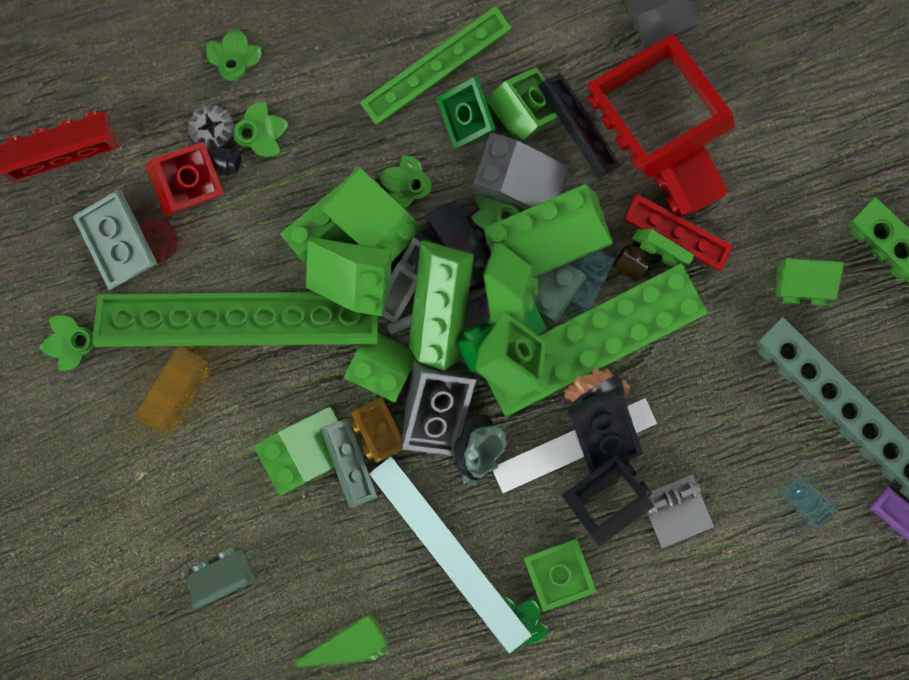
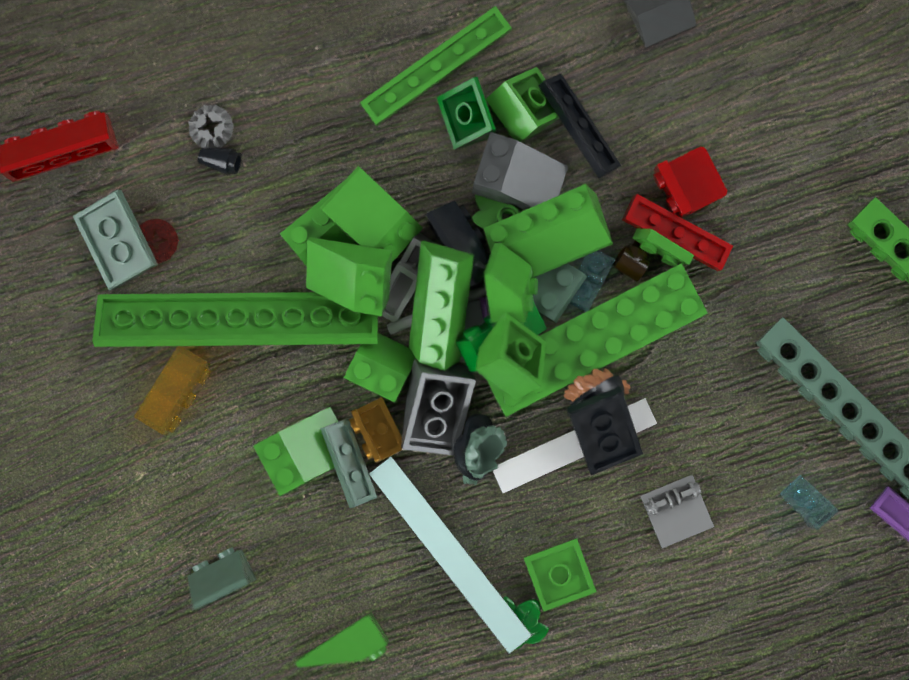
bright green plate [39,315,94,371] -> none
red slope [145,141,224,218] -> none
bright green plate [206,29,261,81] -> none
bright green plate [233,102,288,157] -> none
bright green plate [379,155,432,209] -> none
black window [562,455,654,546] -> none
red window [587,33,735,179] -> none
bright green slope [776,259,844,306] -> none

